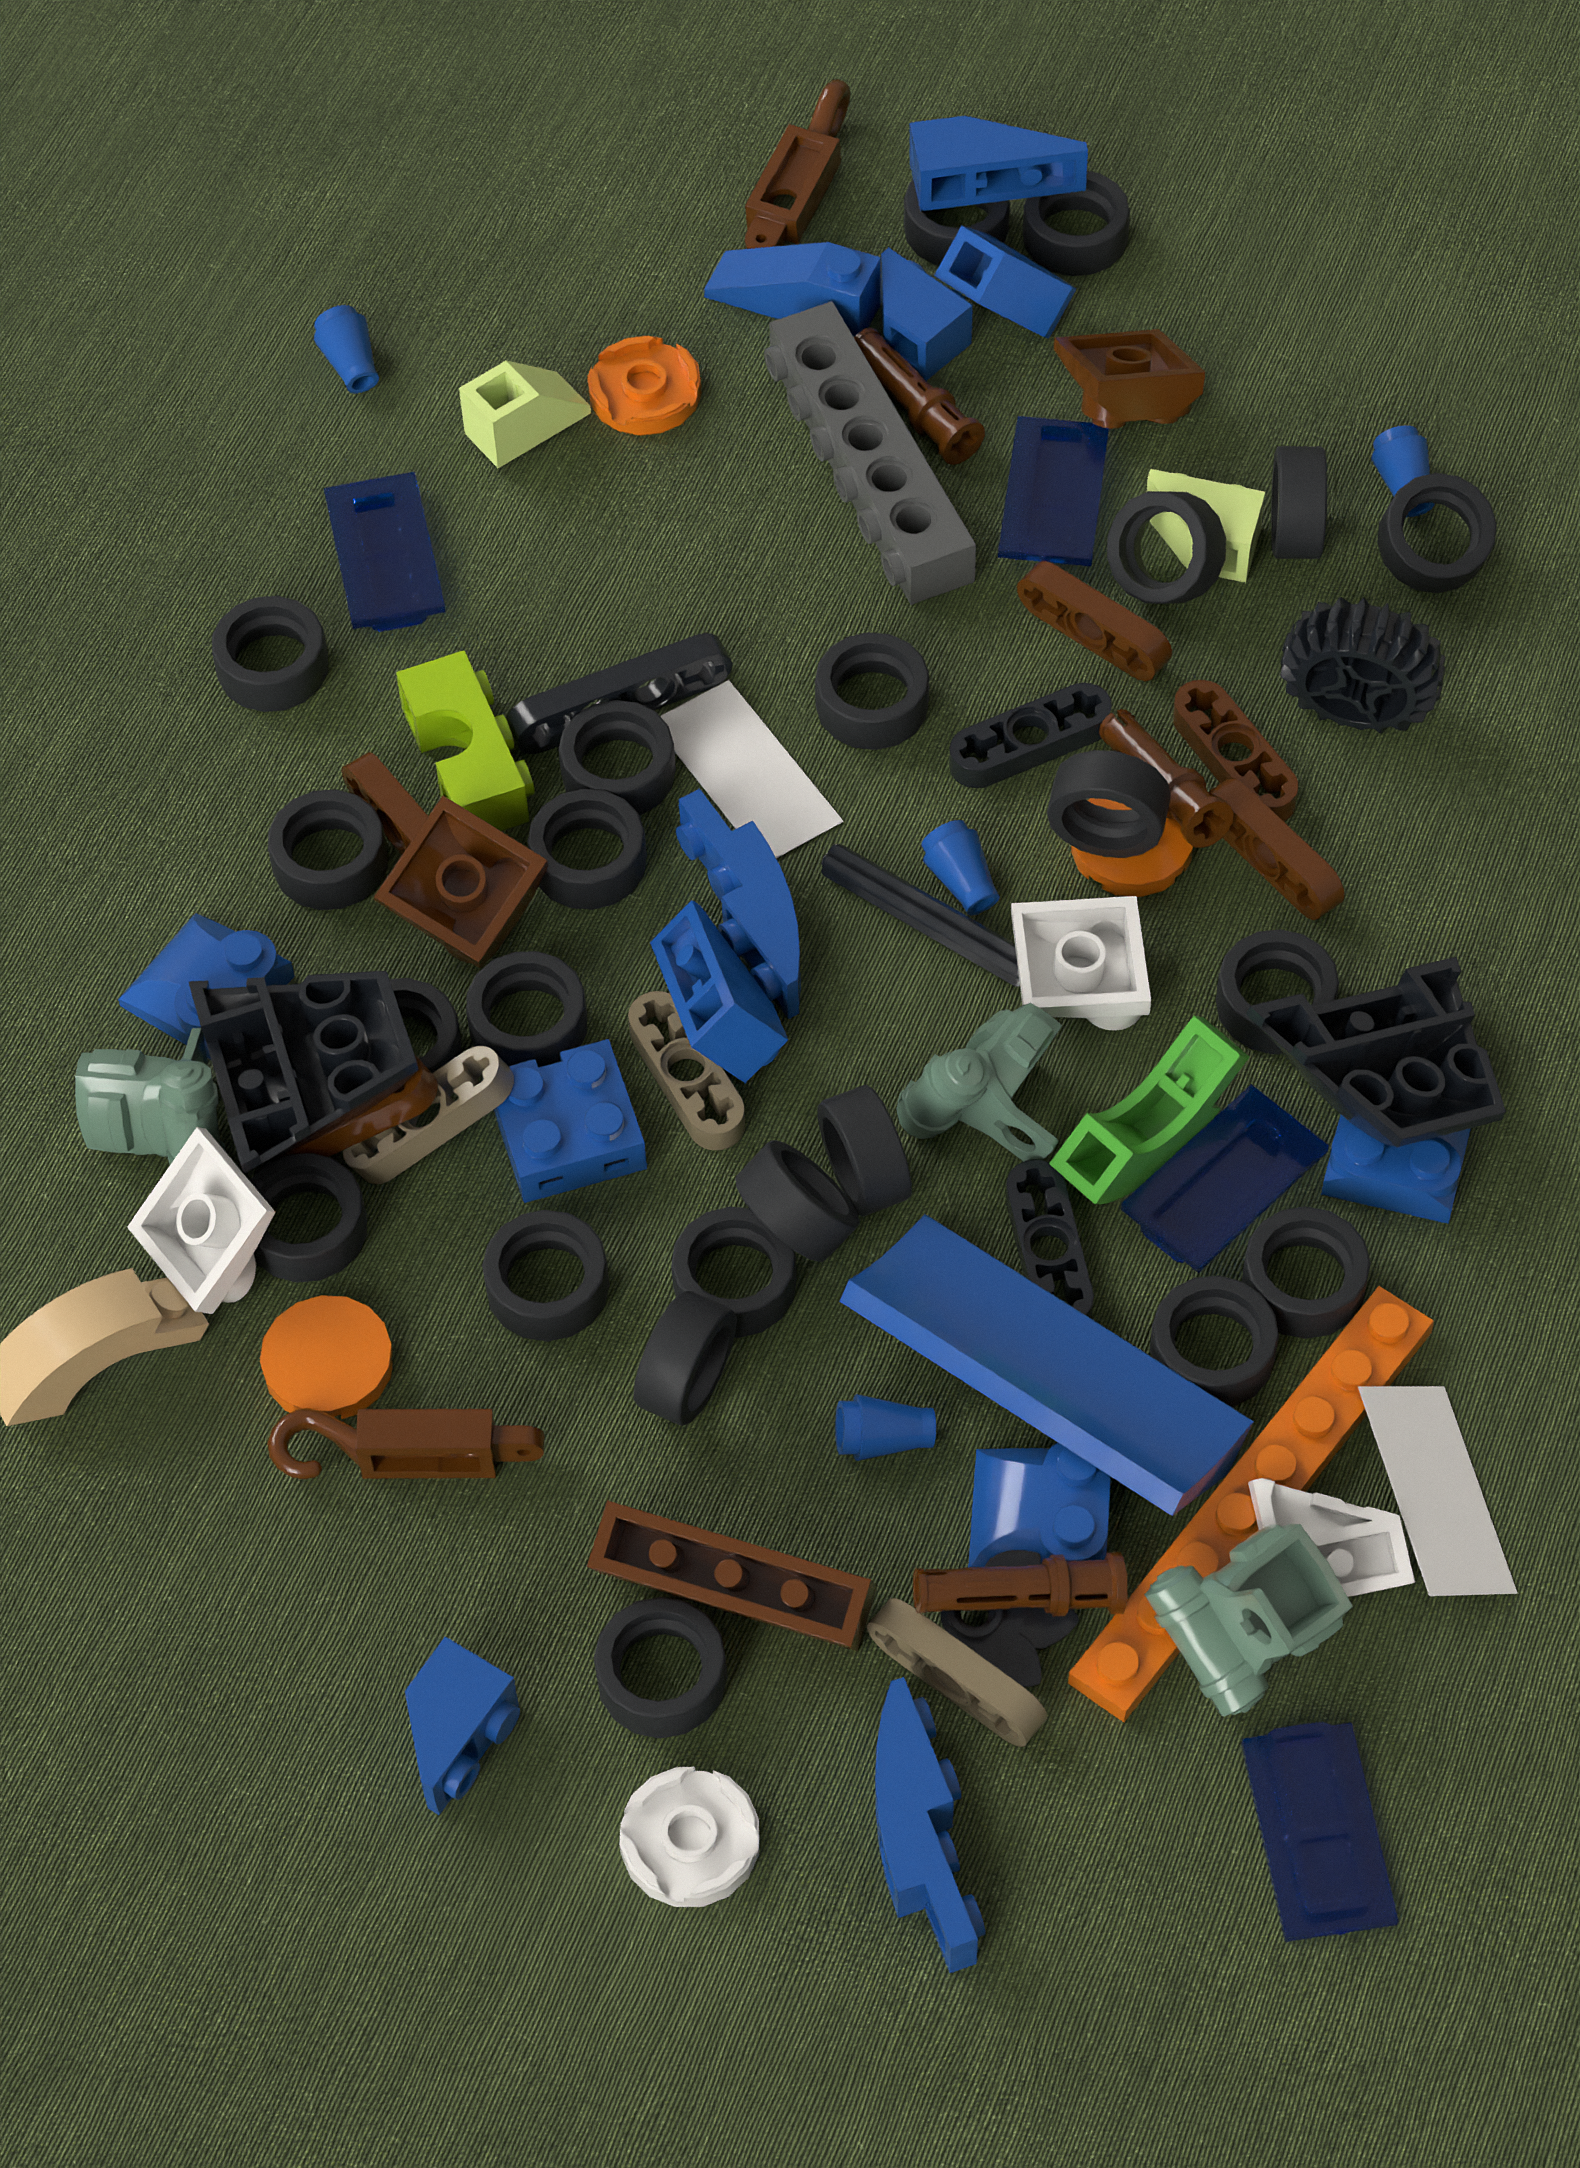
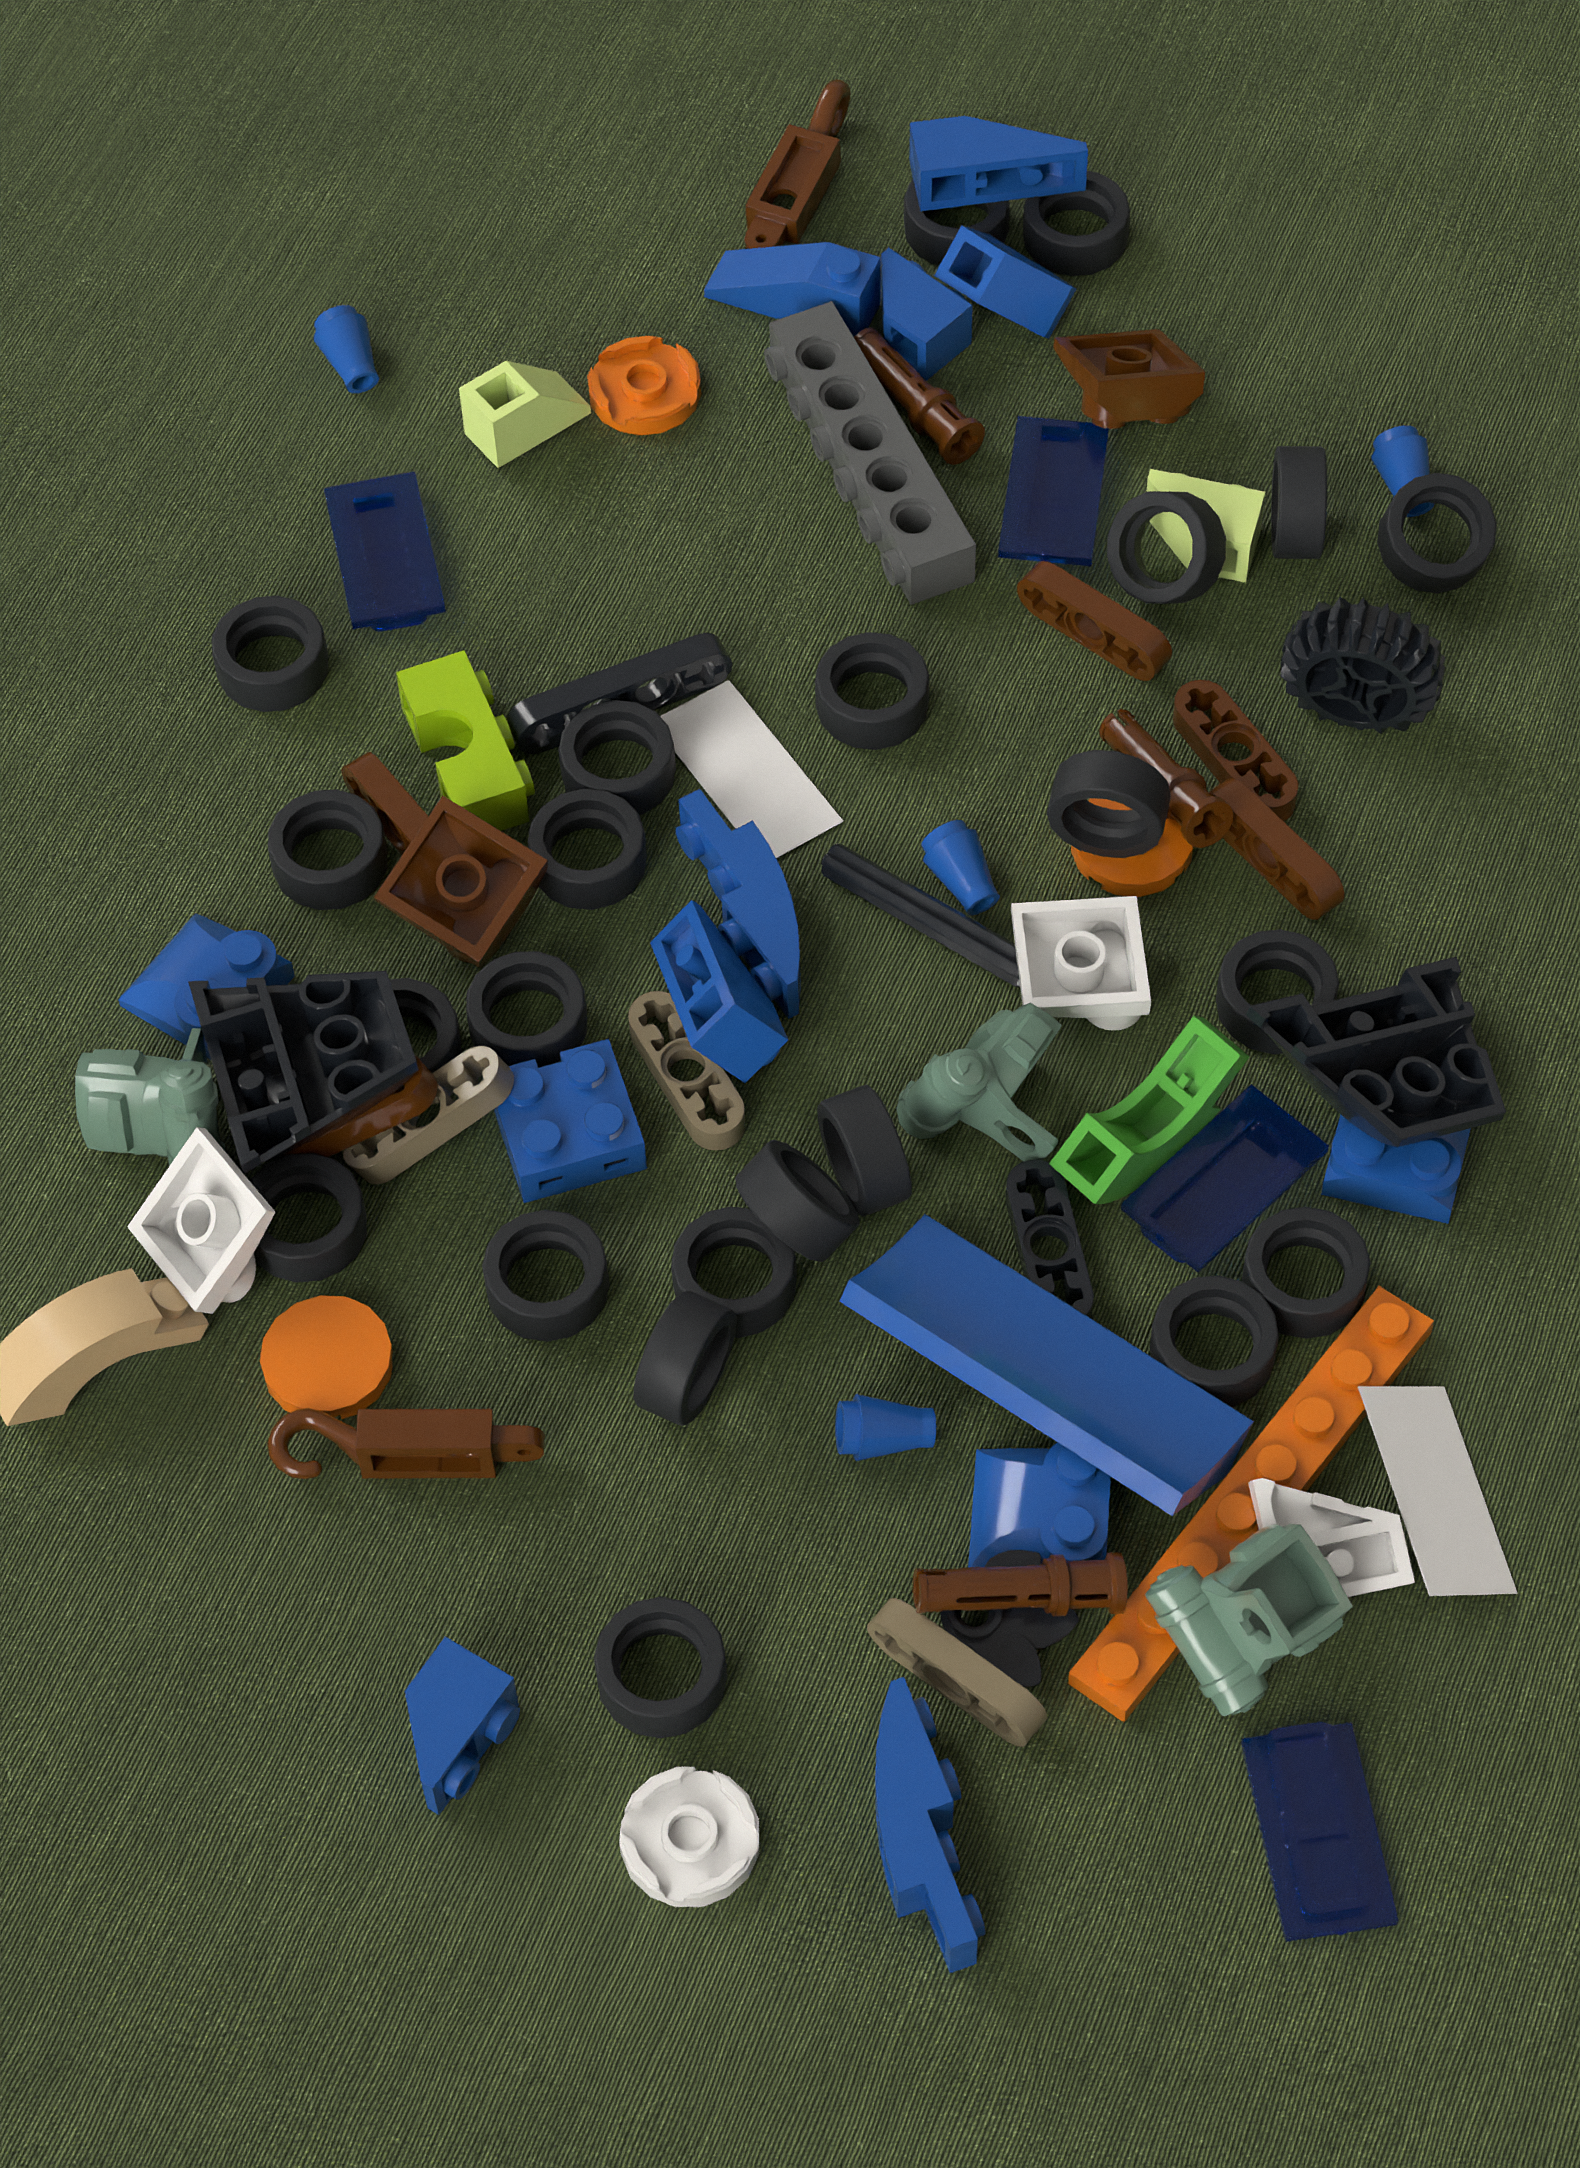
reddish brown brick [587,1500,878,1651] -> none
black beam [949,683,1112,788] -> none

